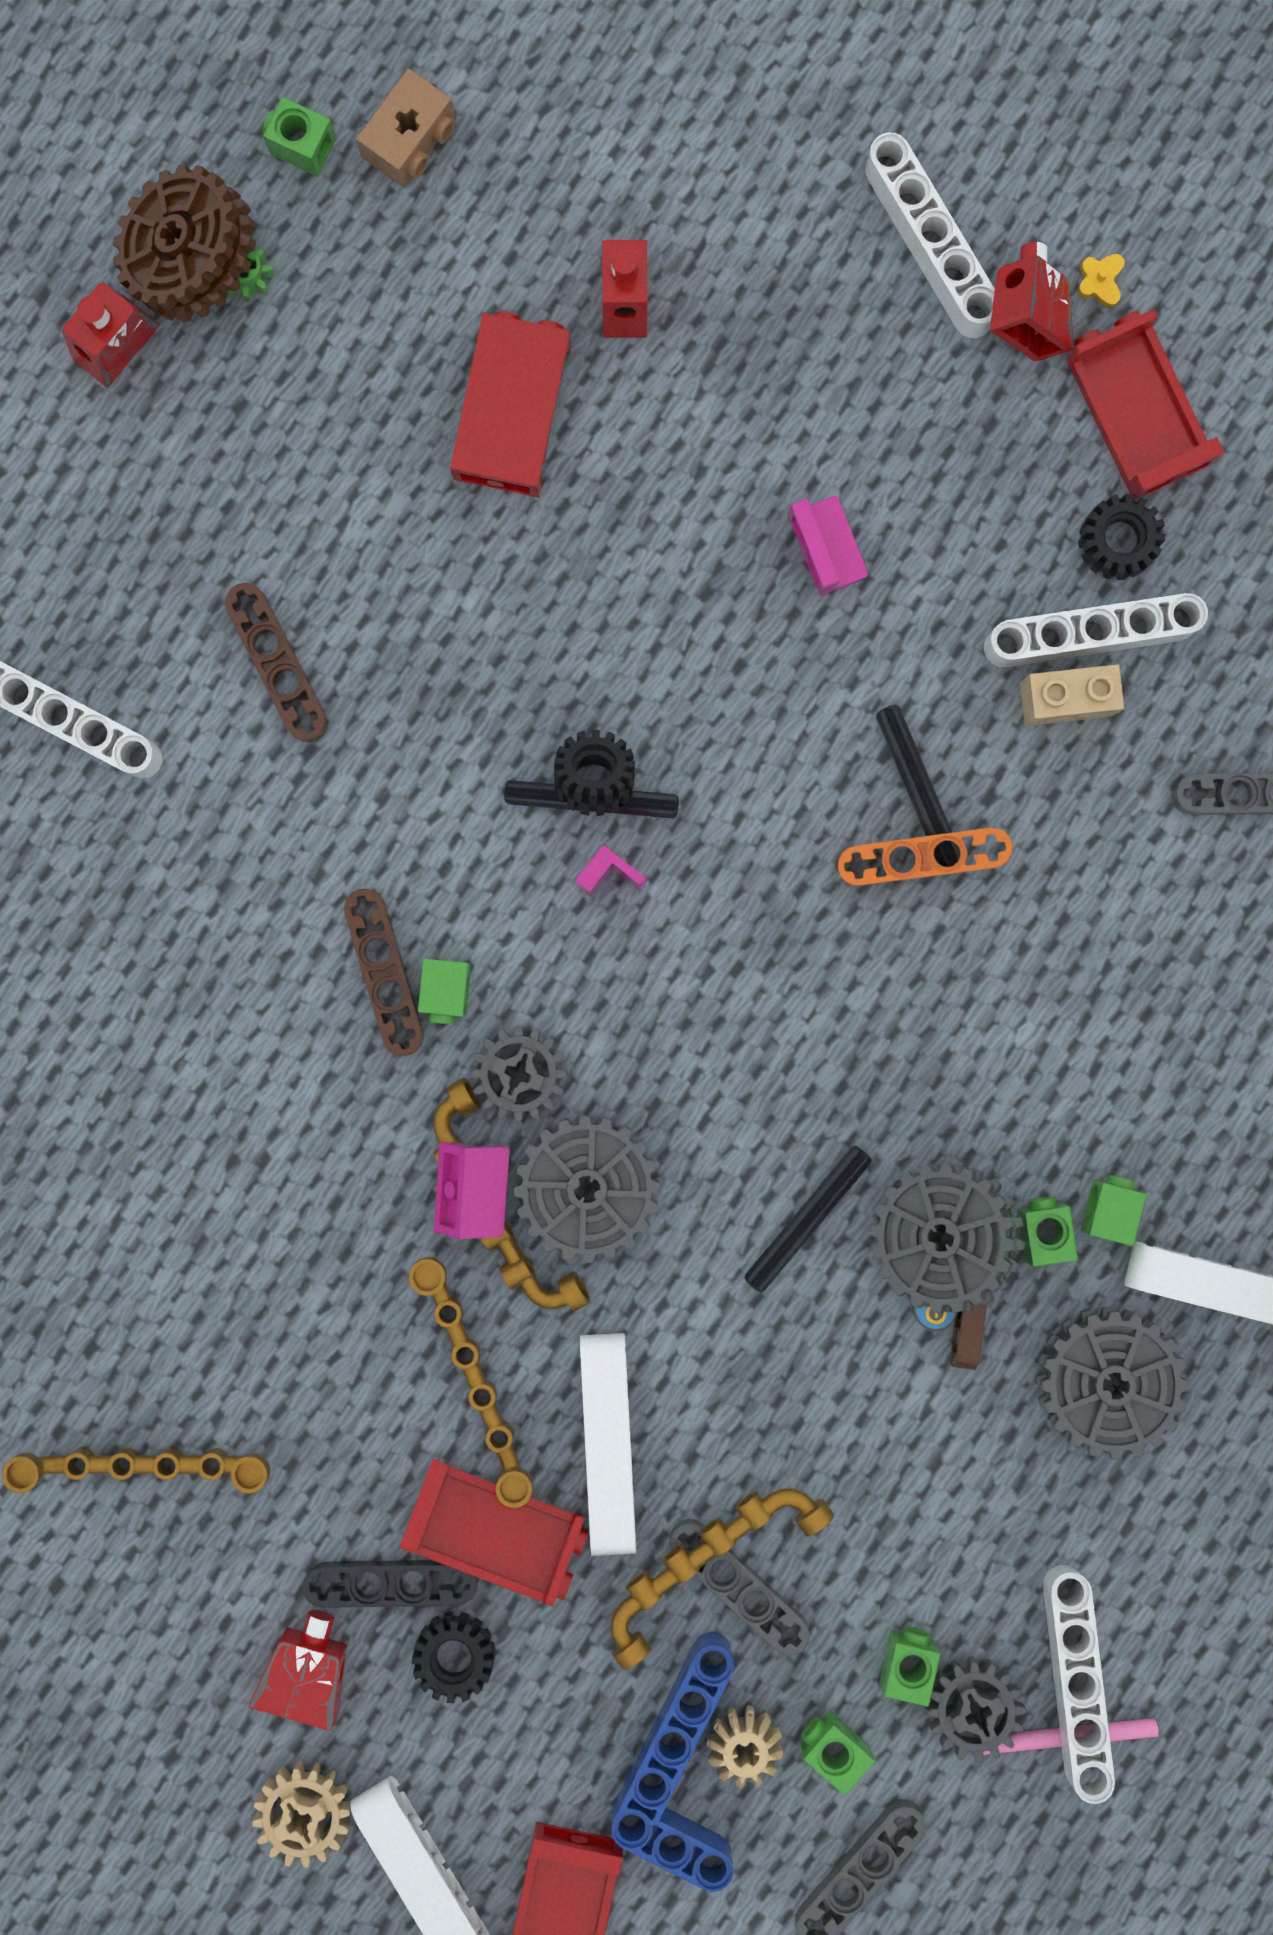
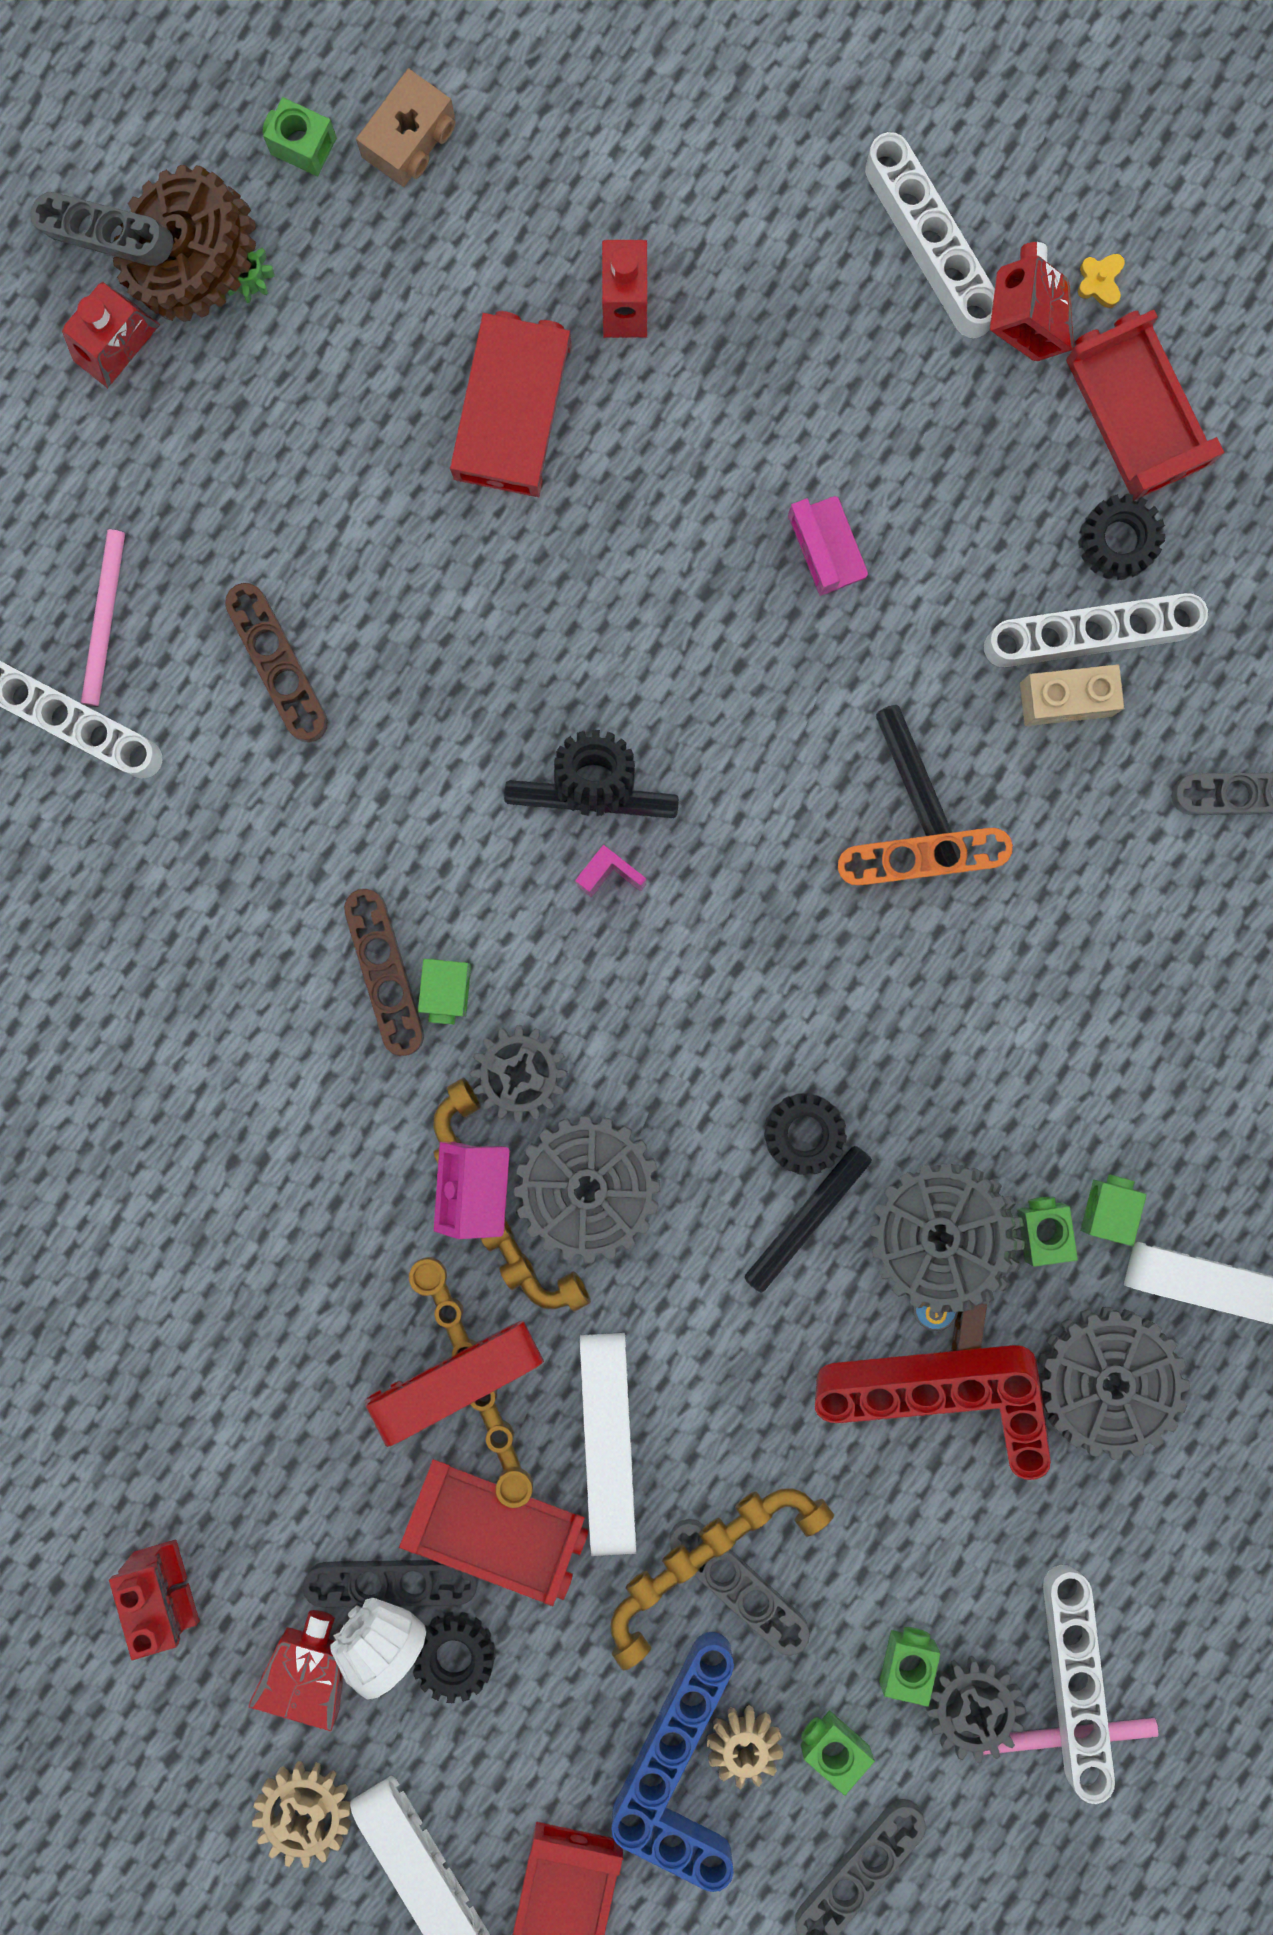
pearl gold bar [2,1448,271,1494] -> none
none -> dark grey beam [30,192,173,266]
none -> bright pink bar [81,529,125,707]
none -> red hips [109,1539,200,1661]
none -> white piece [330,1598,426,1700]
none -> red beam [365,1320,544,1447]
none -> black tyre [764,1093,847,1175]
none -> red beam [815,1345,1051,1480]

